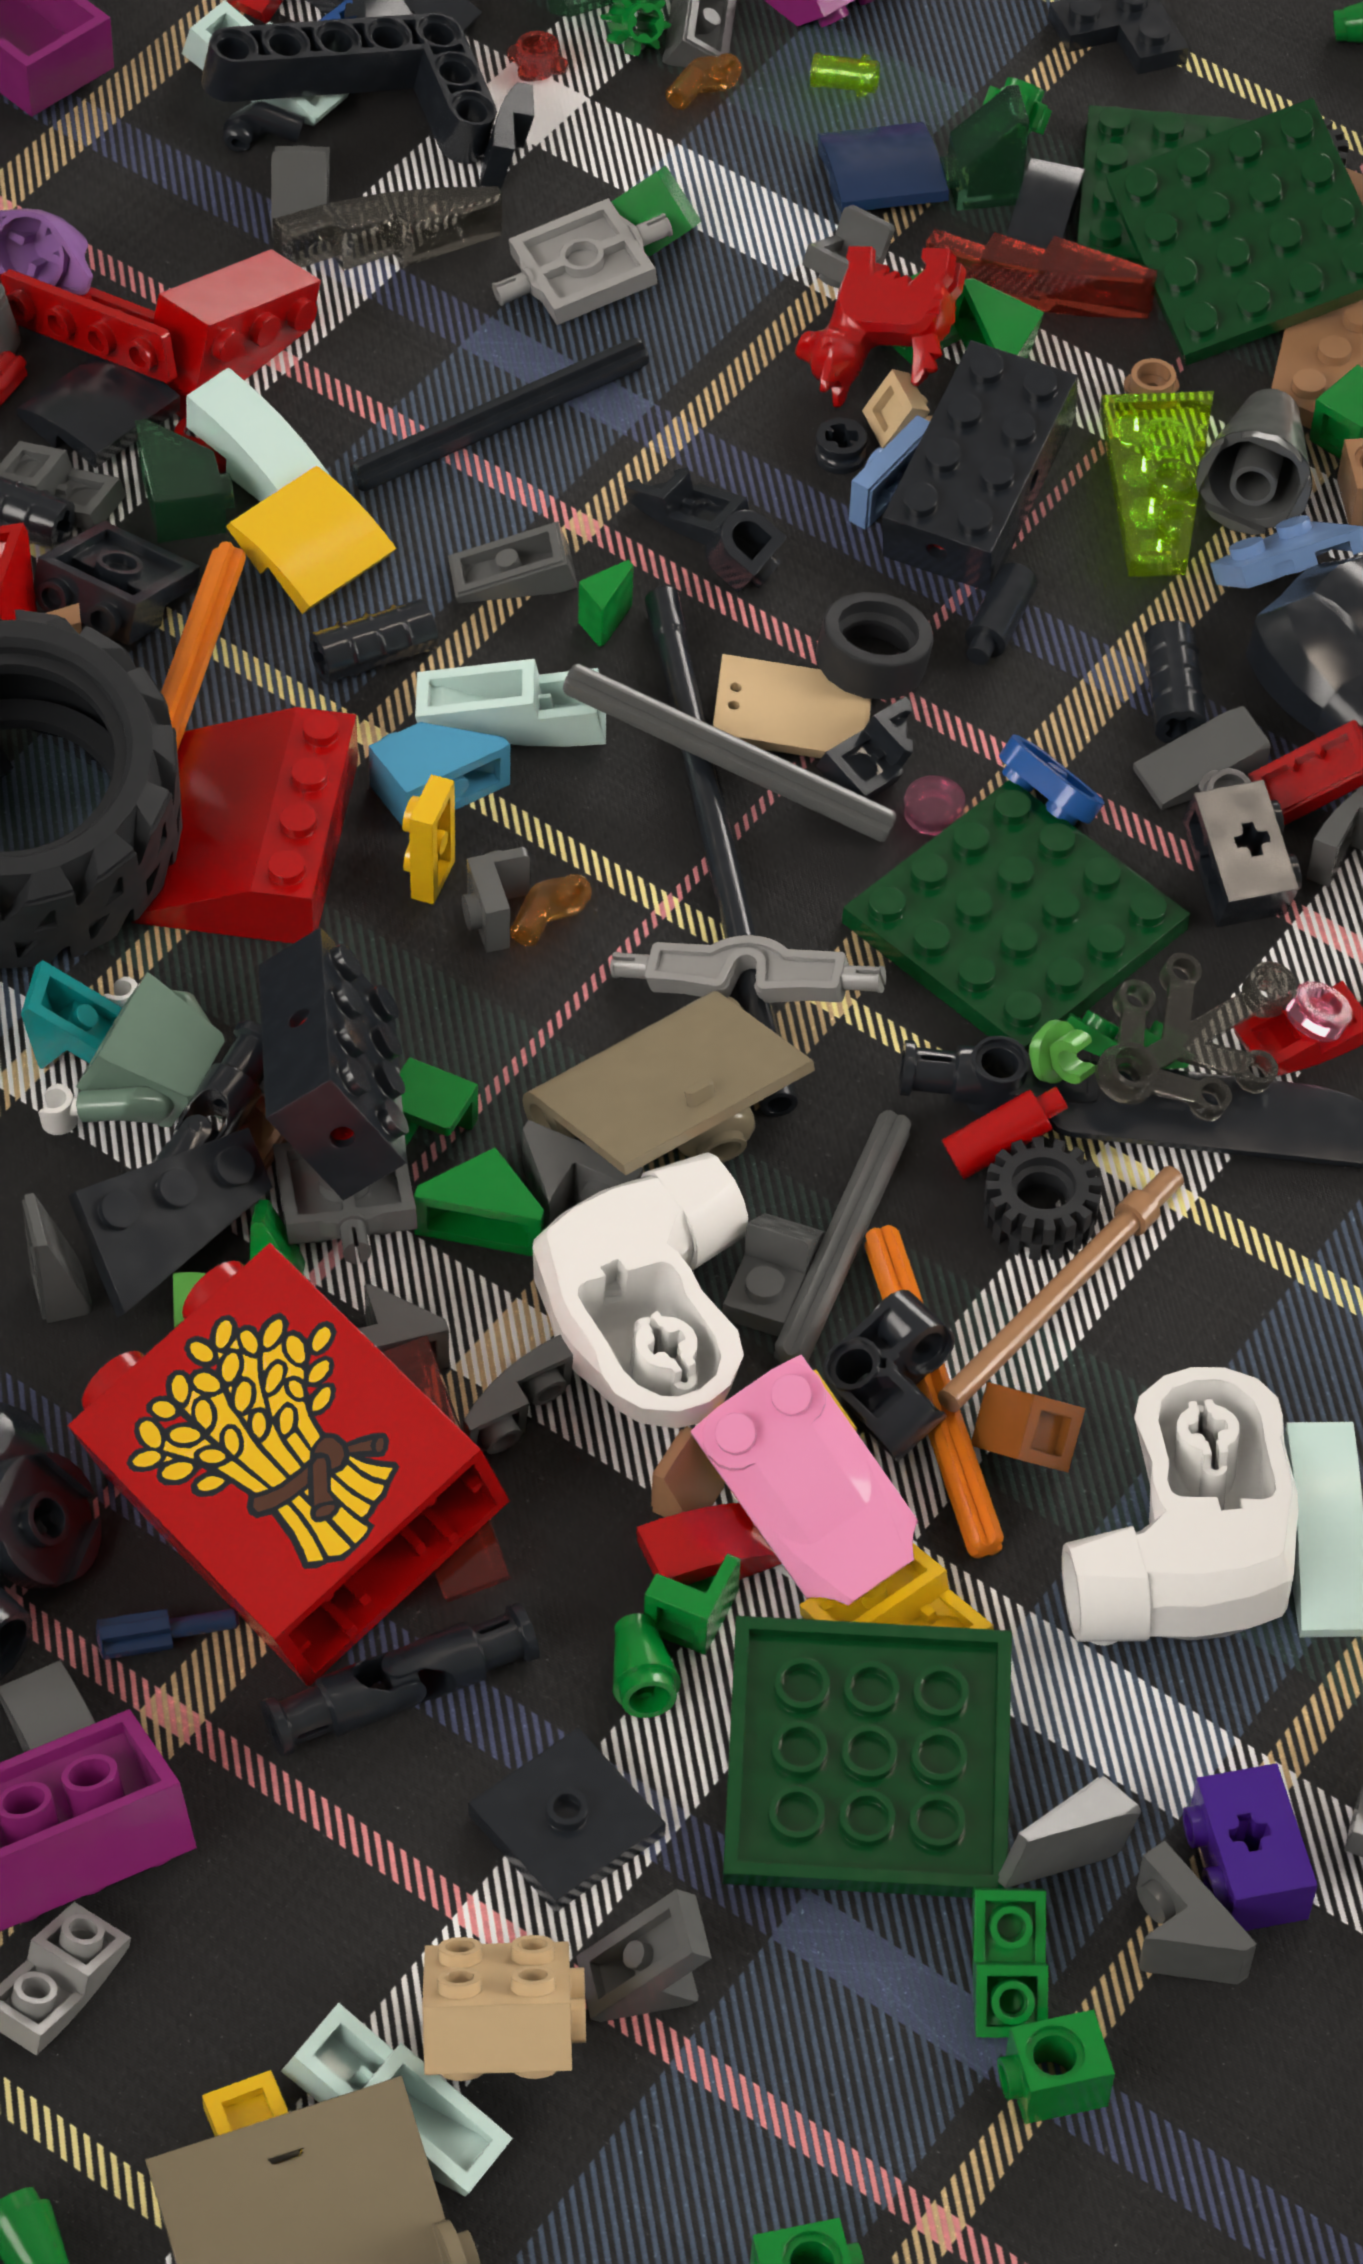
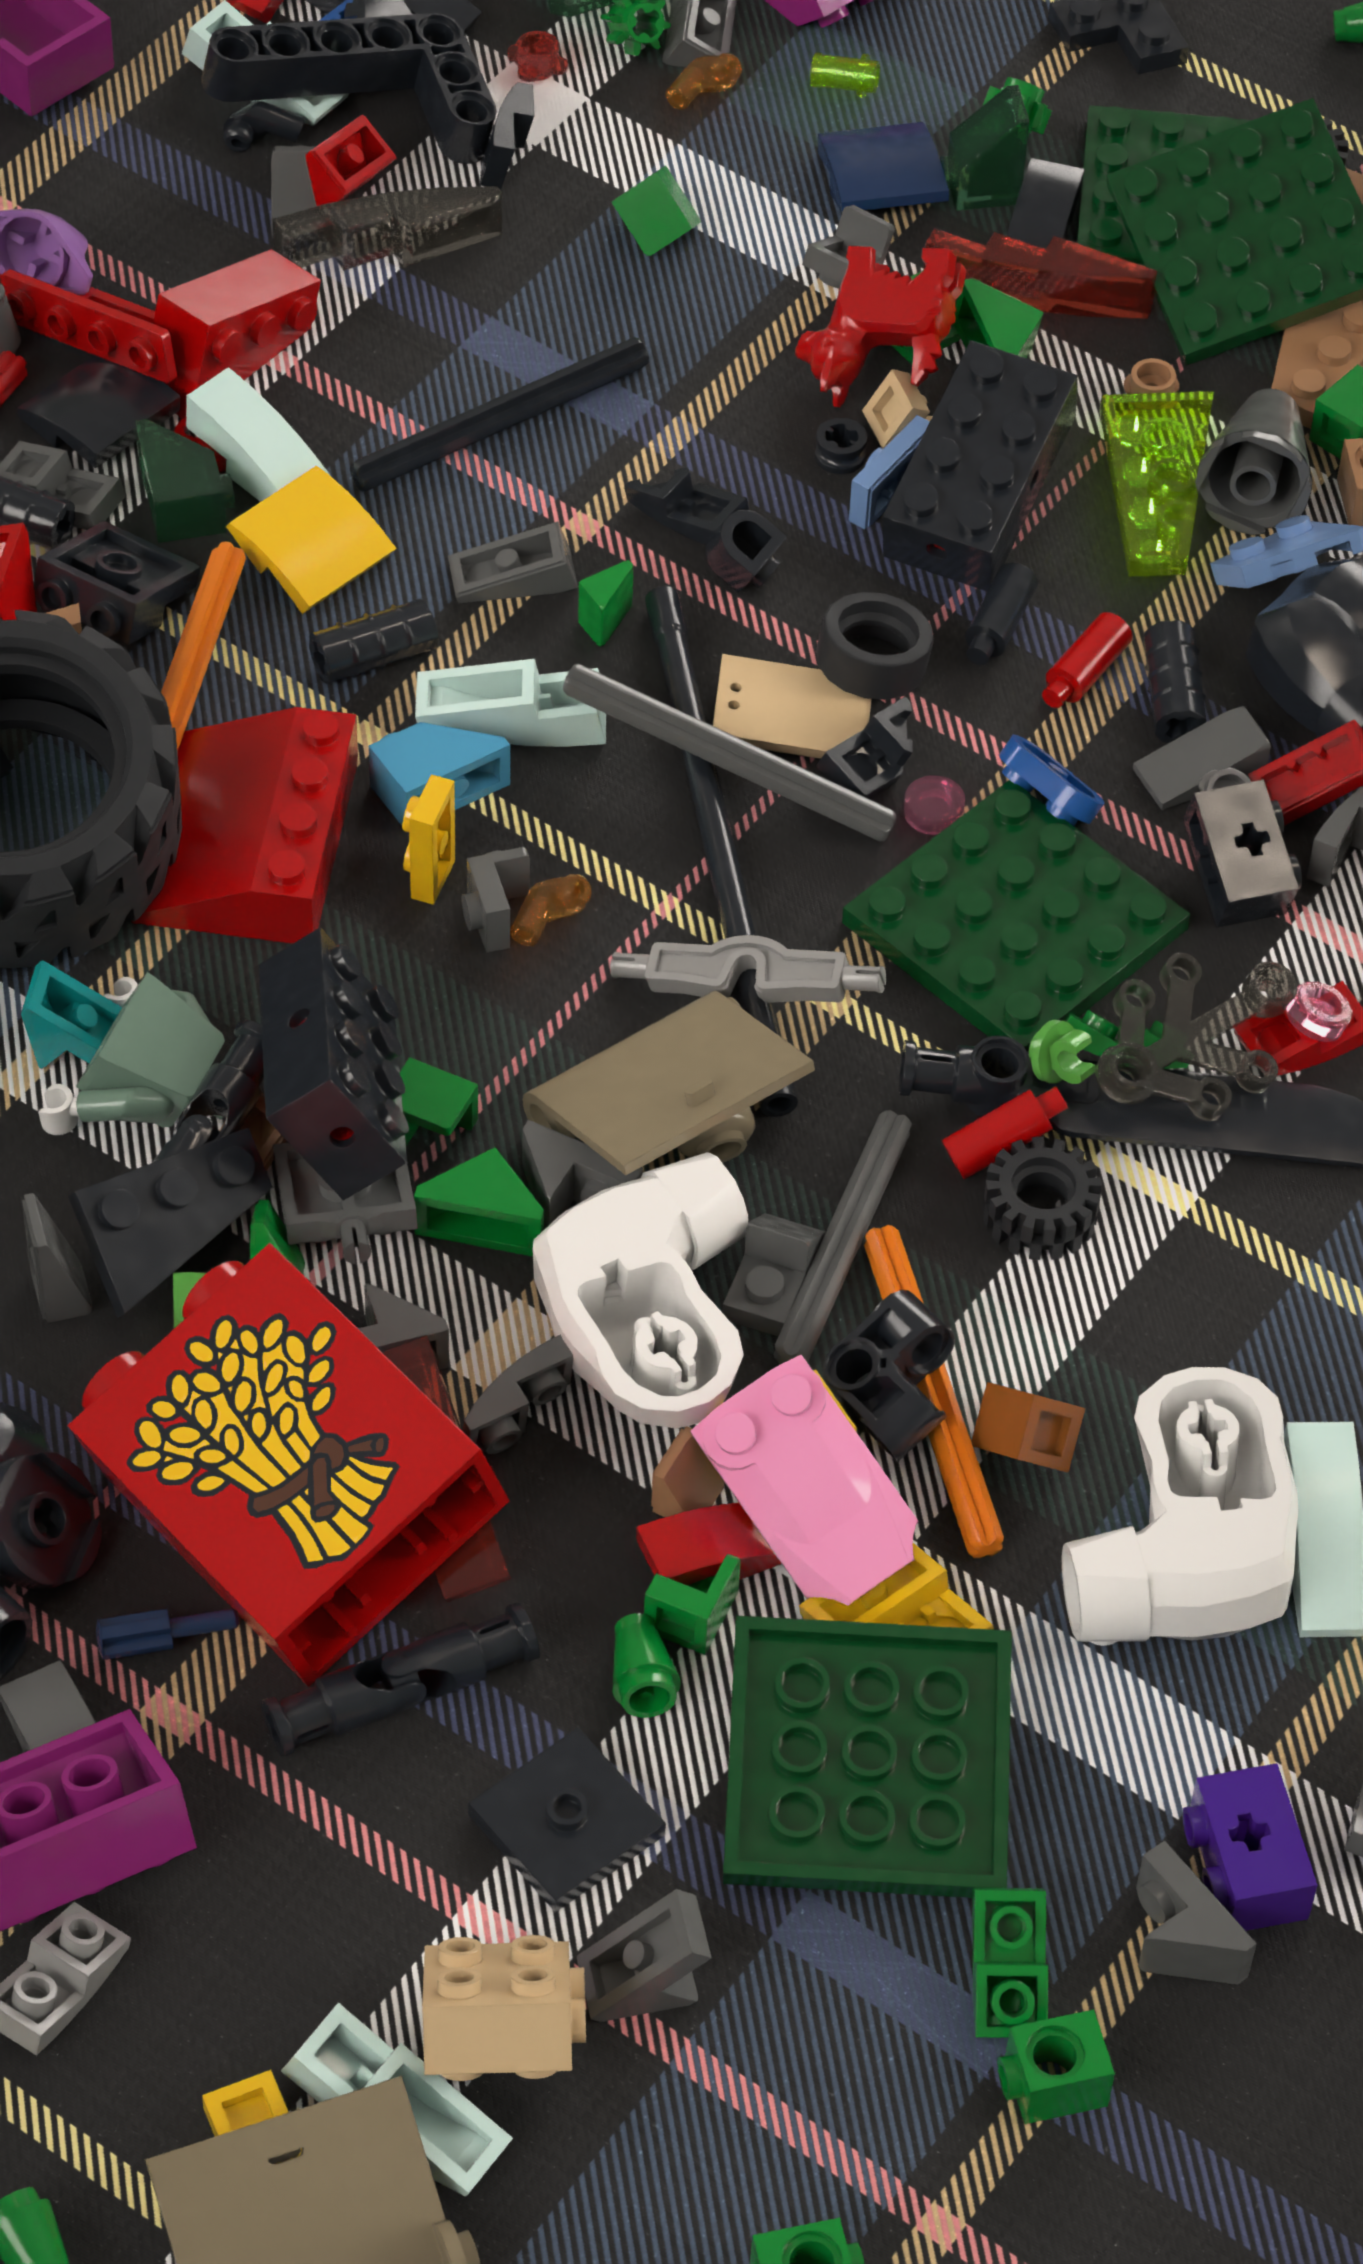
light grey plate [492,198,673,325] -> none
medium nougat bar [938,1166,1184,1412] -> none
dark grey slope [998,1776,1141,1888] -> none
none -> red slope [305,114,397,215]
none -> red cylinder [1042,612,1133,708]

